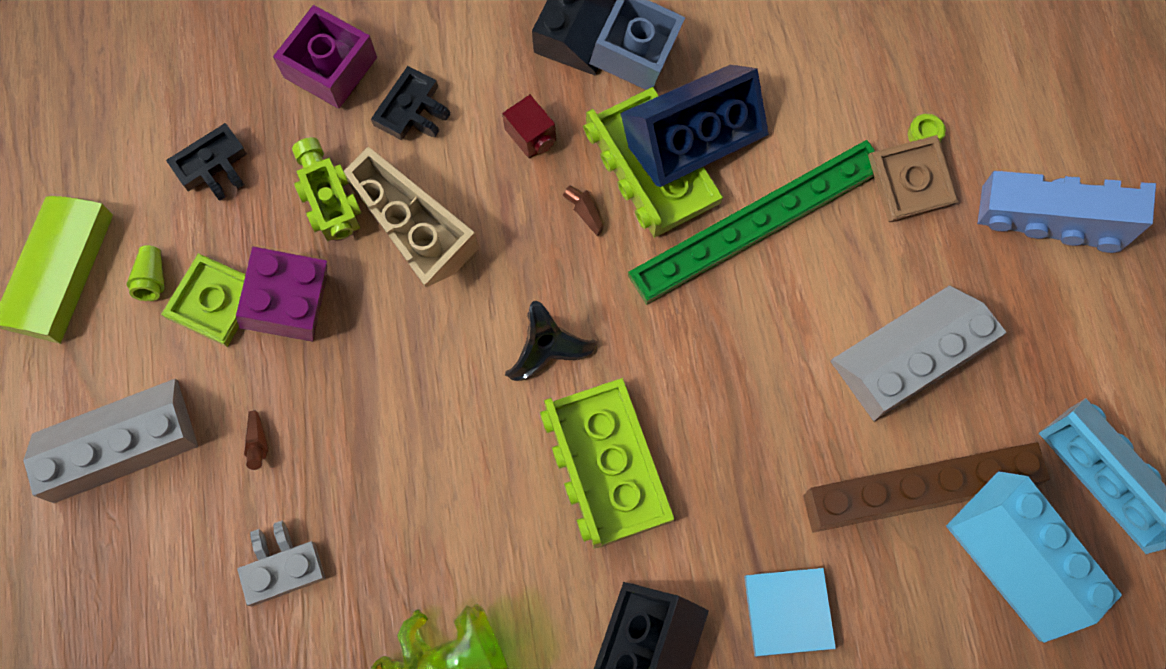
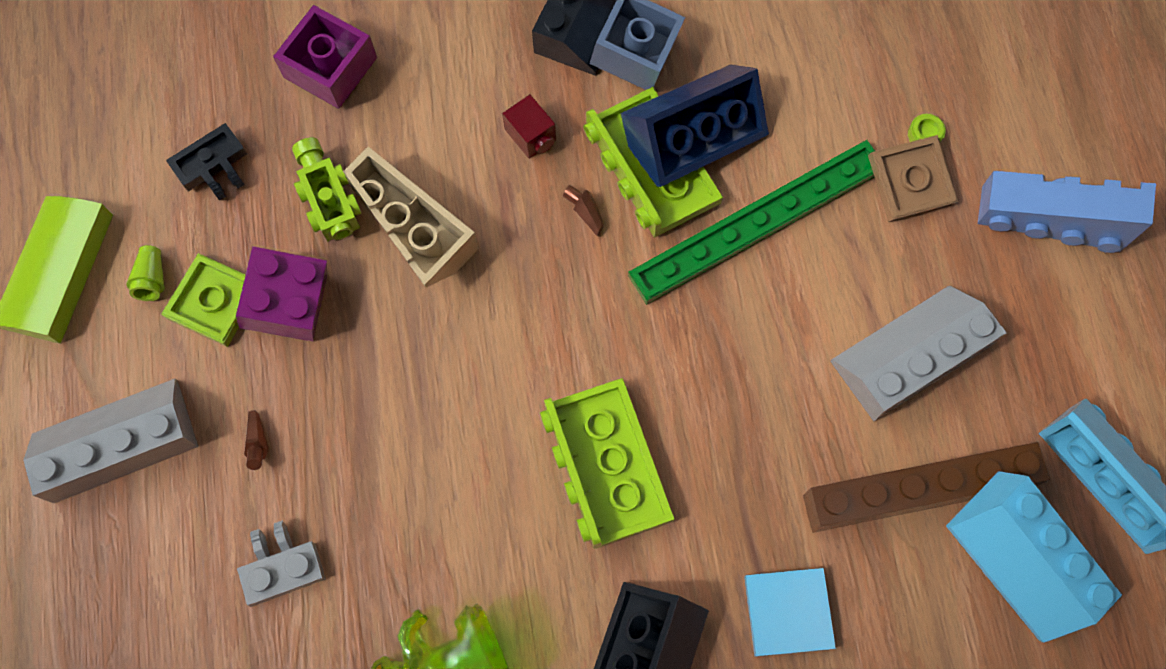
black hinge [371,66,451,140] -> none
black piece [505,301,597,381] -> none

